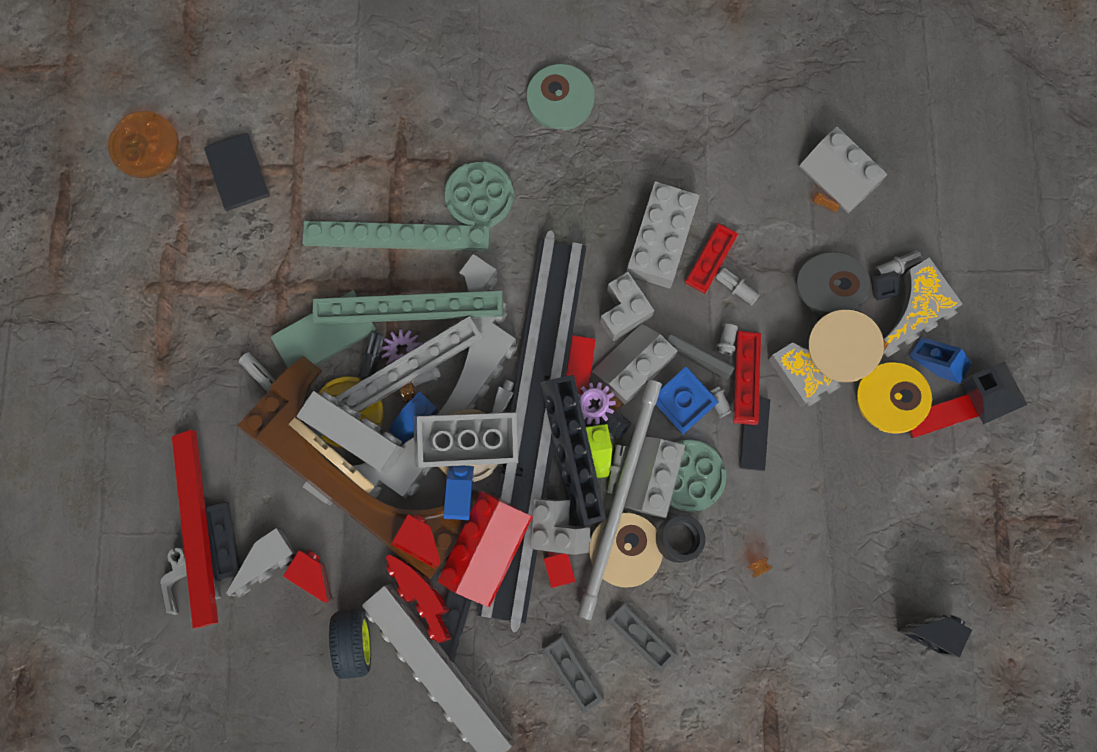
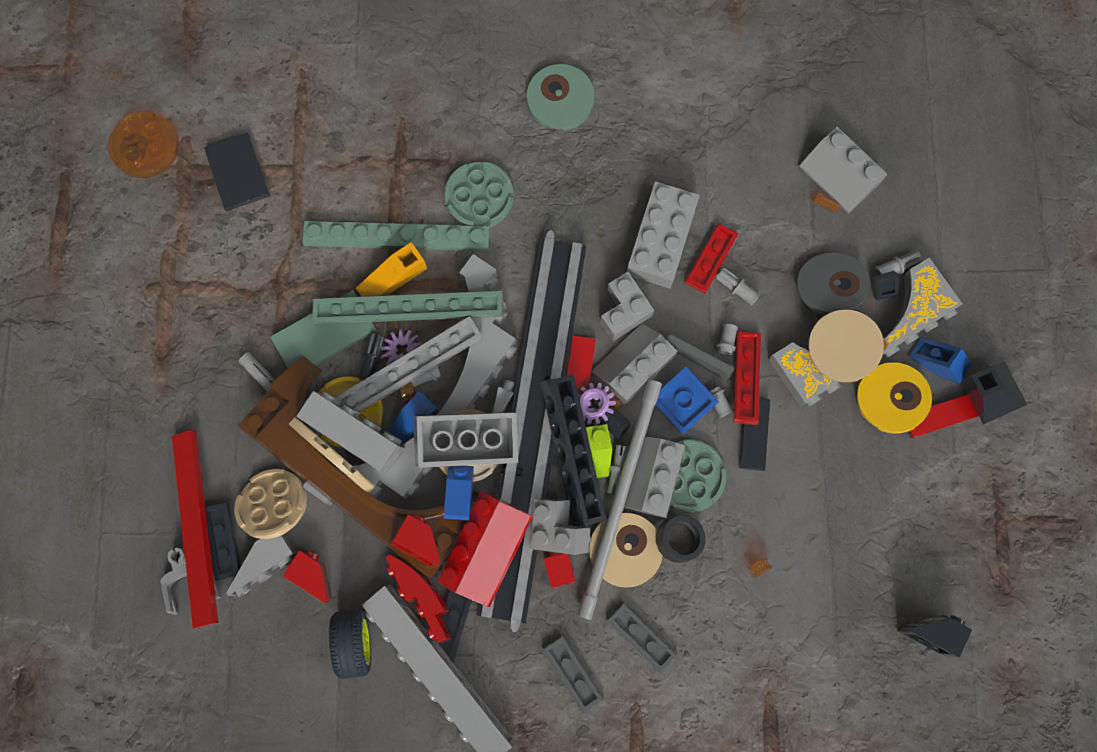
none -> tan tile [234,469,307,539]
none -> light orange slope [356,242,427,297]

